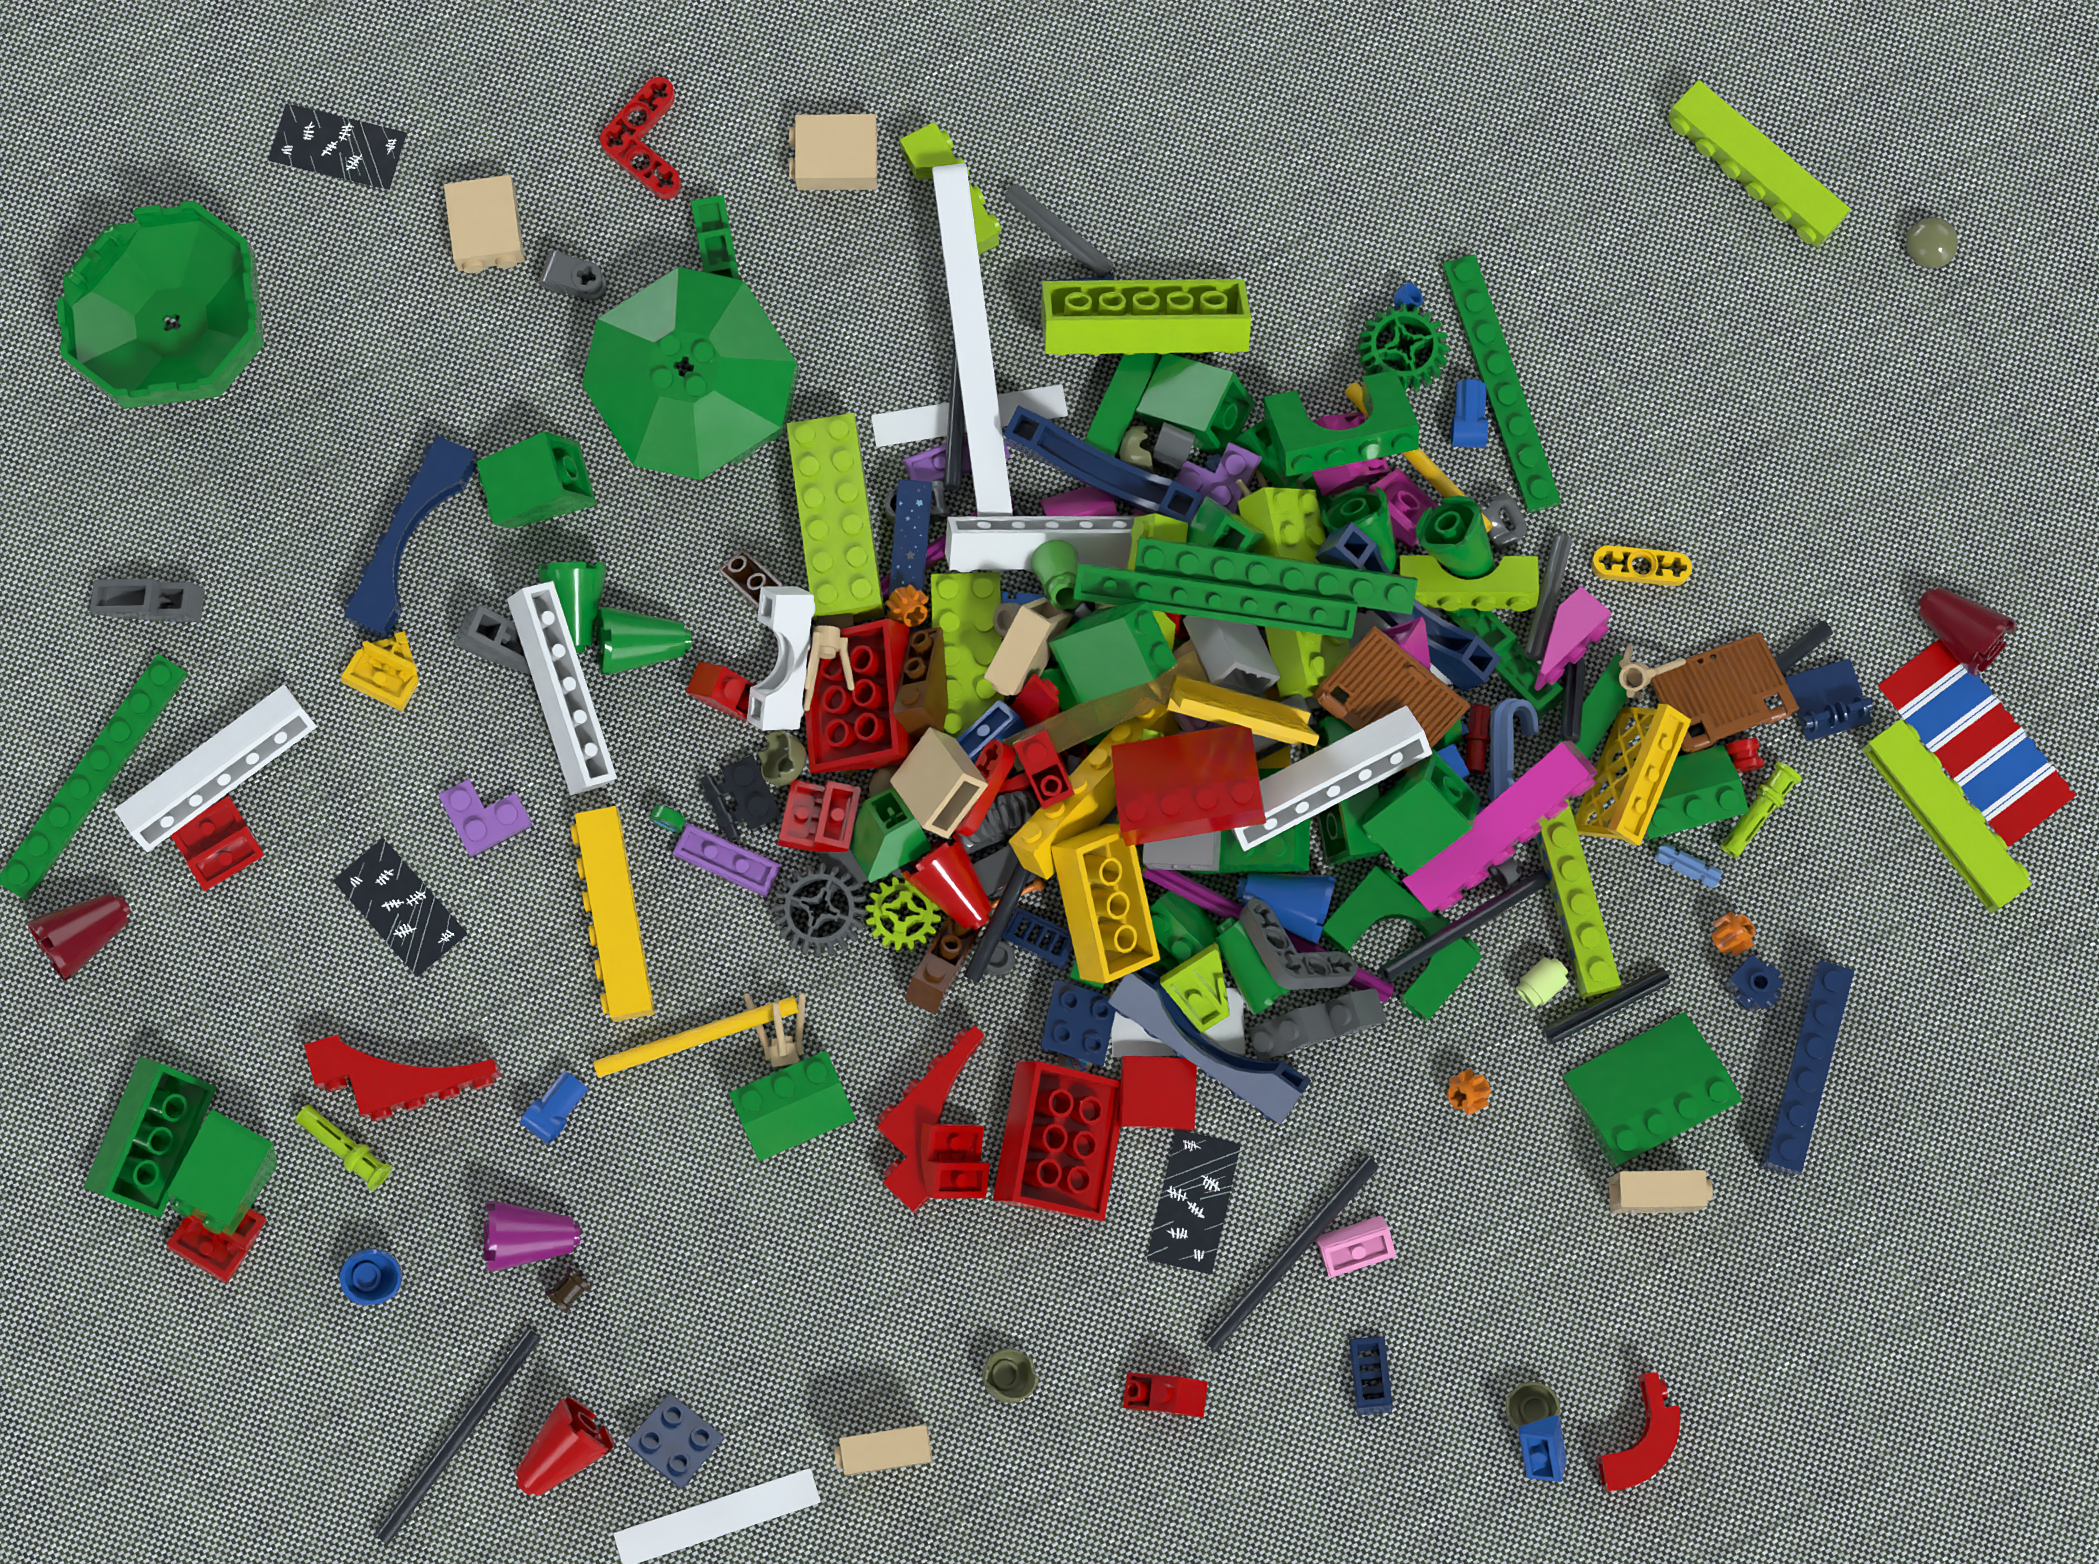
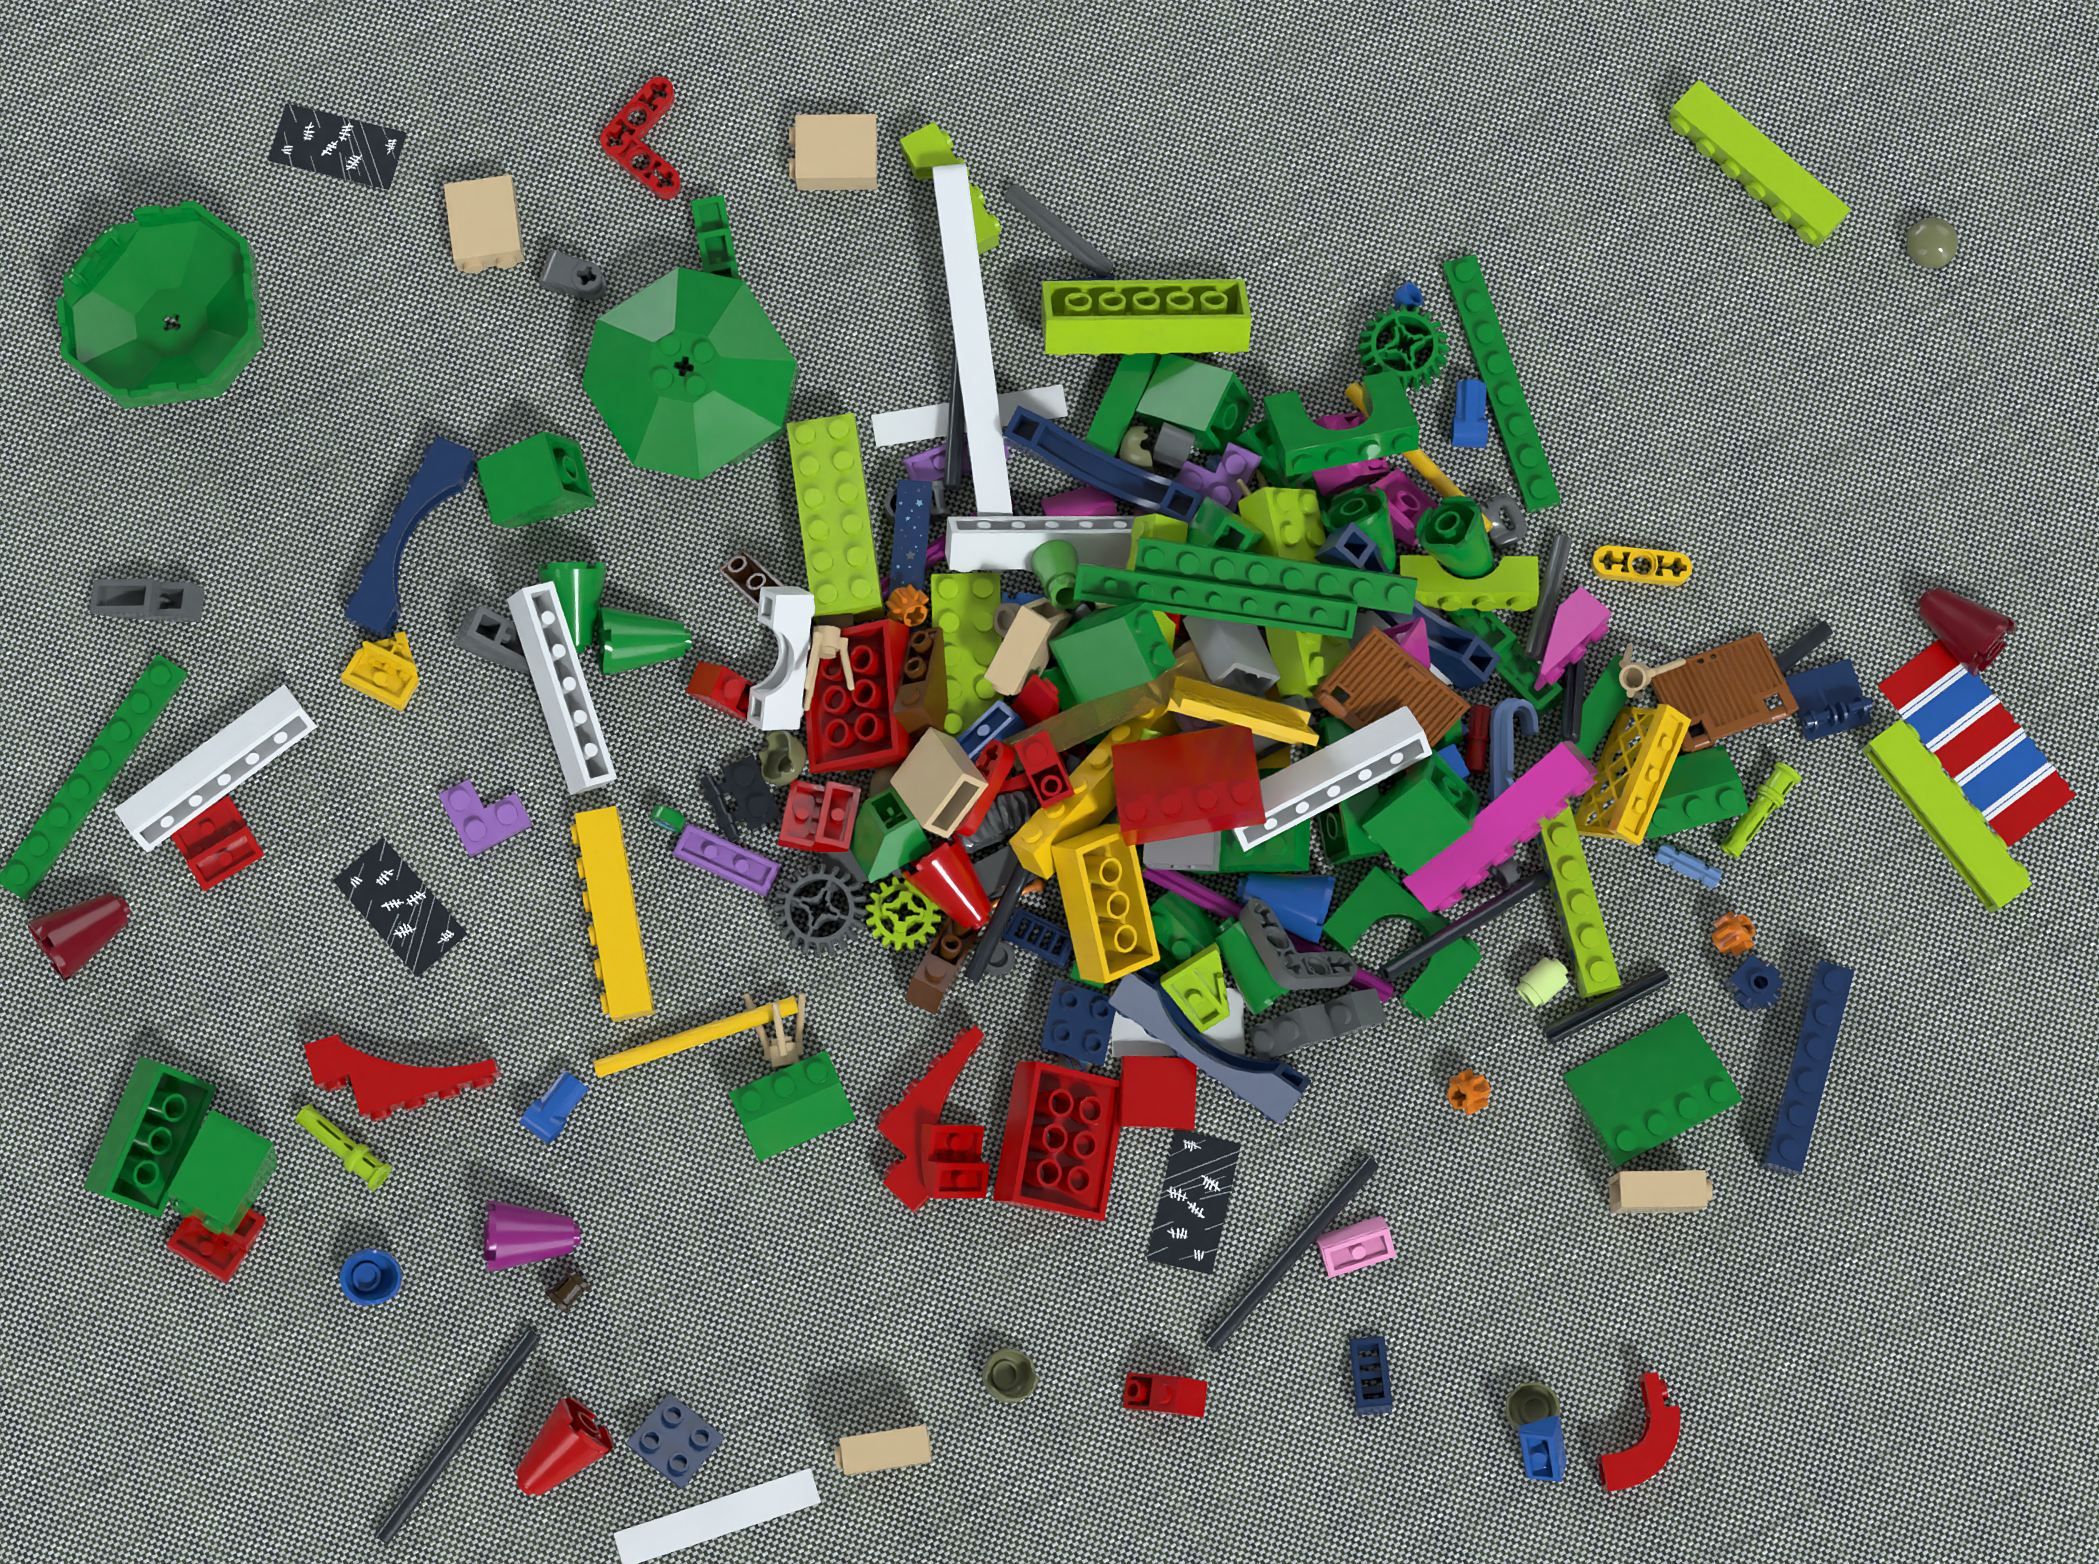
red wheel [1724,738,1765,774] -> none

